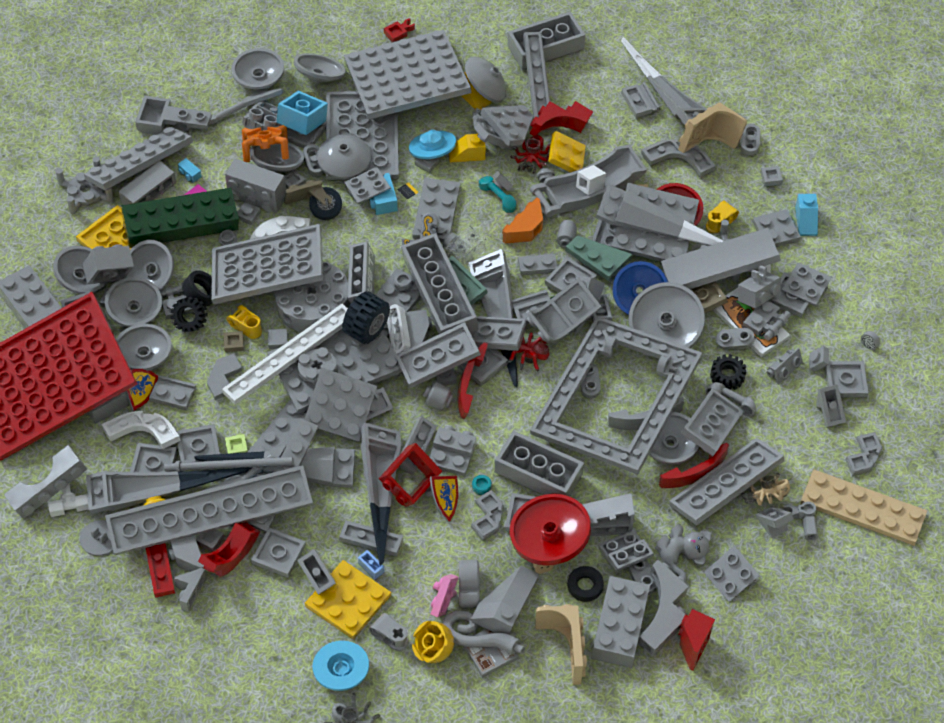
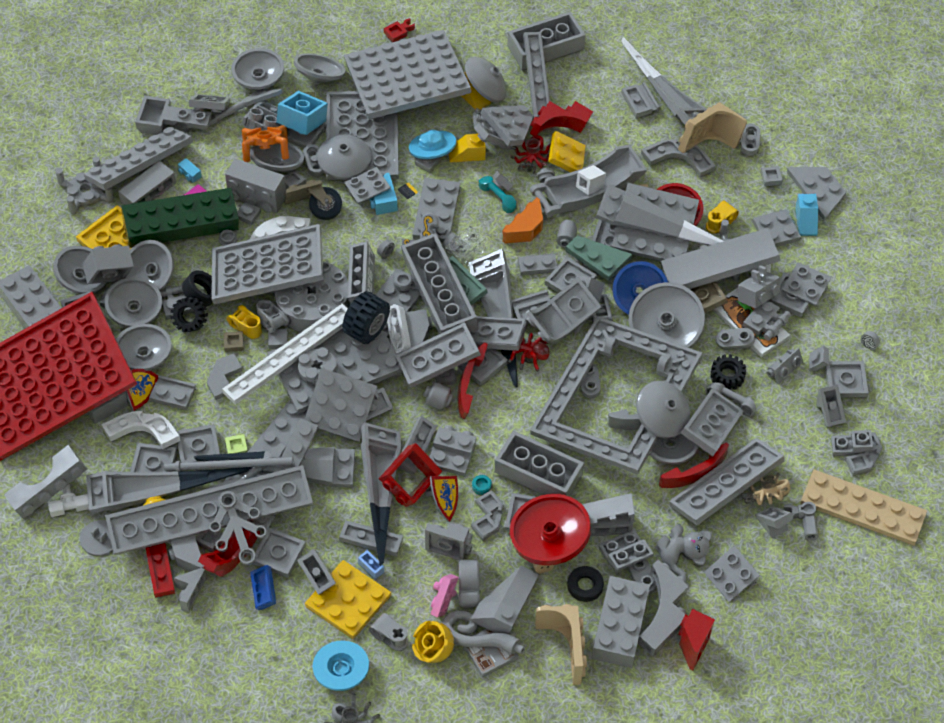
none -> light grey plate [189,94,230,112]
none -> light grey plant [209,491,267,566]
none -> blue plate [250,565,277,610]
none -> light grey piece [256,300,289,333]
none -> light grey tile [377,239,395,258]
none -> light grey plate [425,523,473,560]
none -> light grey dish [636,381,690,438]
none -> light grey wing [787,167,846,221]
none -> light grey slope [831,430,873,456]

